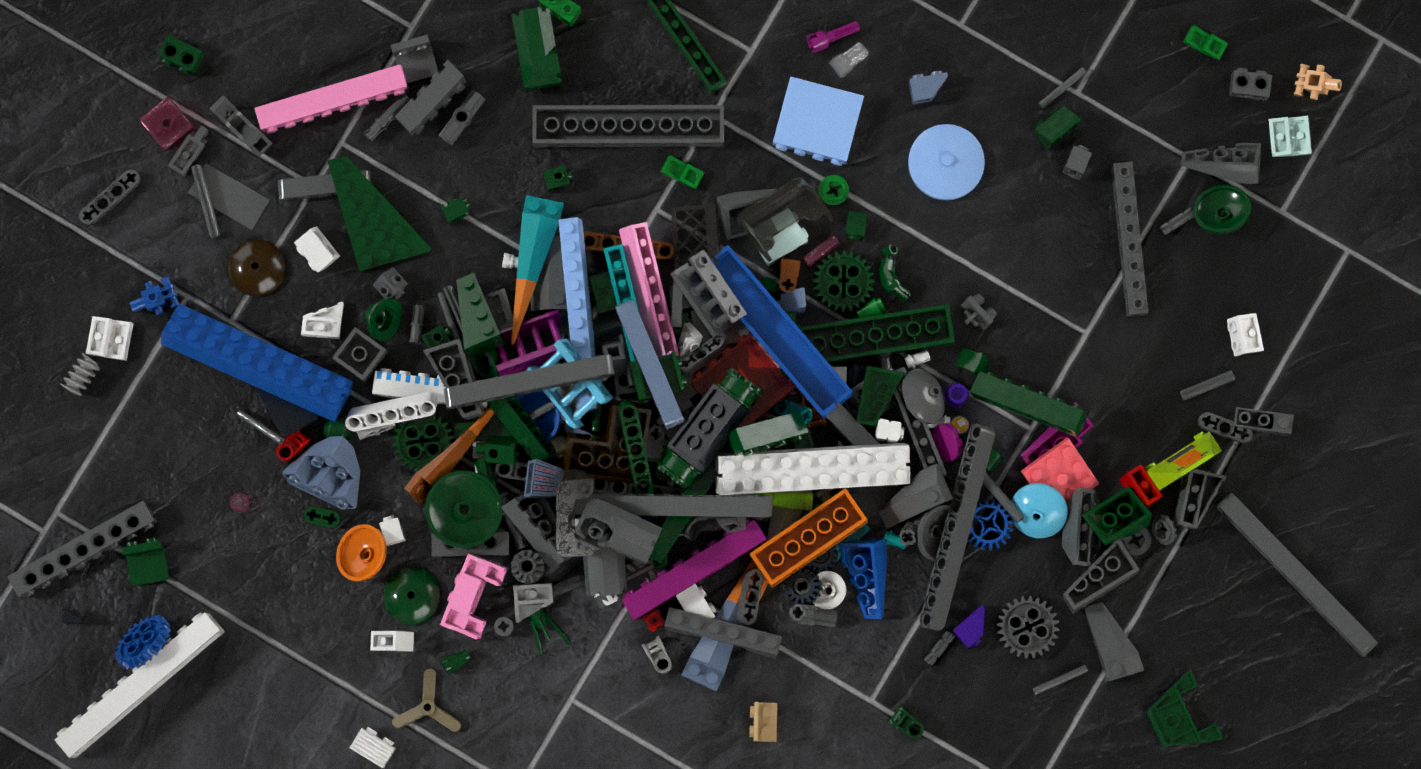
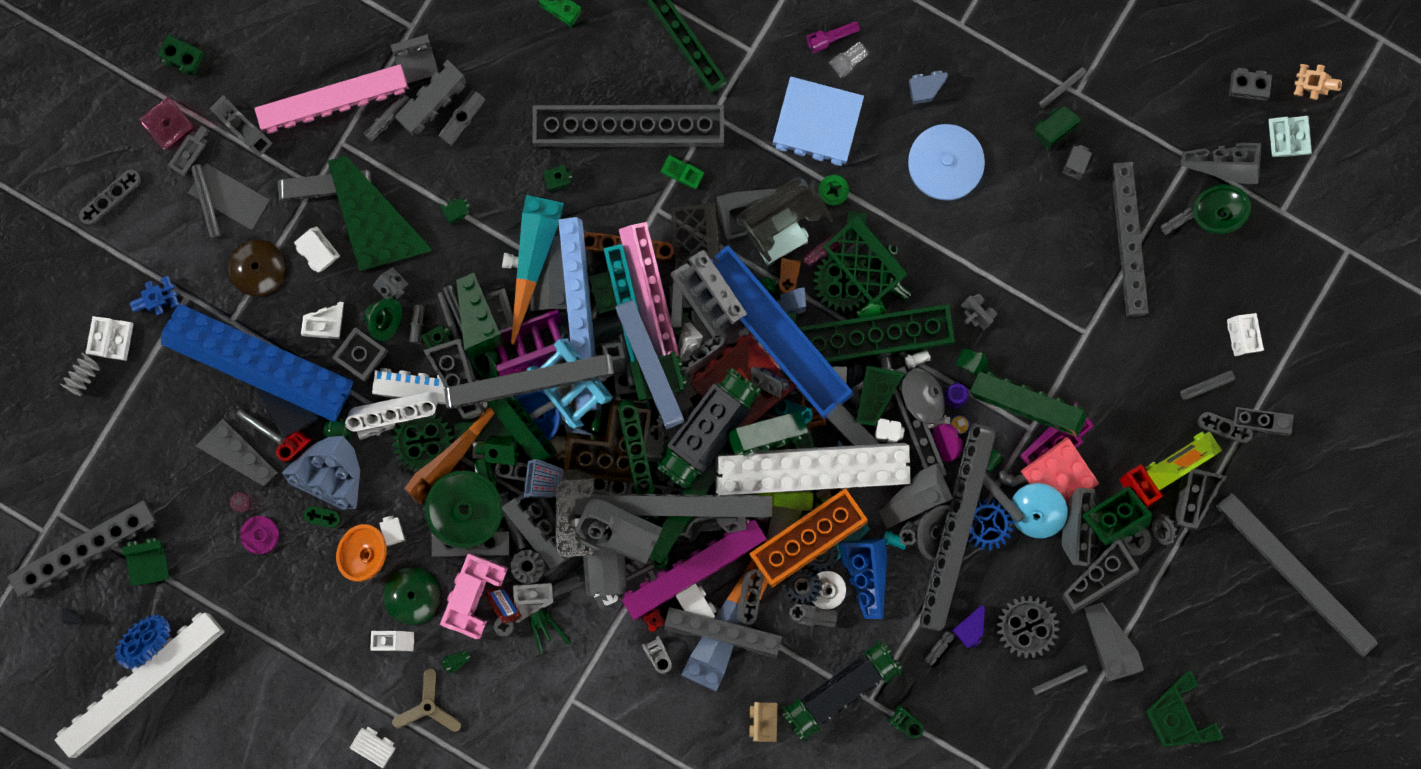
dark green brick [512,7,562,91] -> none
green slope [1183,25,1228,60] -> none
none -> dark grey wing [196,419,278,487]
none -> magenta tile [240,516,279,554]
none -> tile [485,585,521,624]
none -> dark grey hinge [751,366,789,398]
none -> brick [781,640,903,742]
none -> dark green fence [823,216,909,304]
none -> dark grey arm [999,470,1028,488]

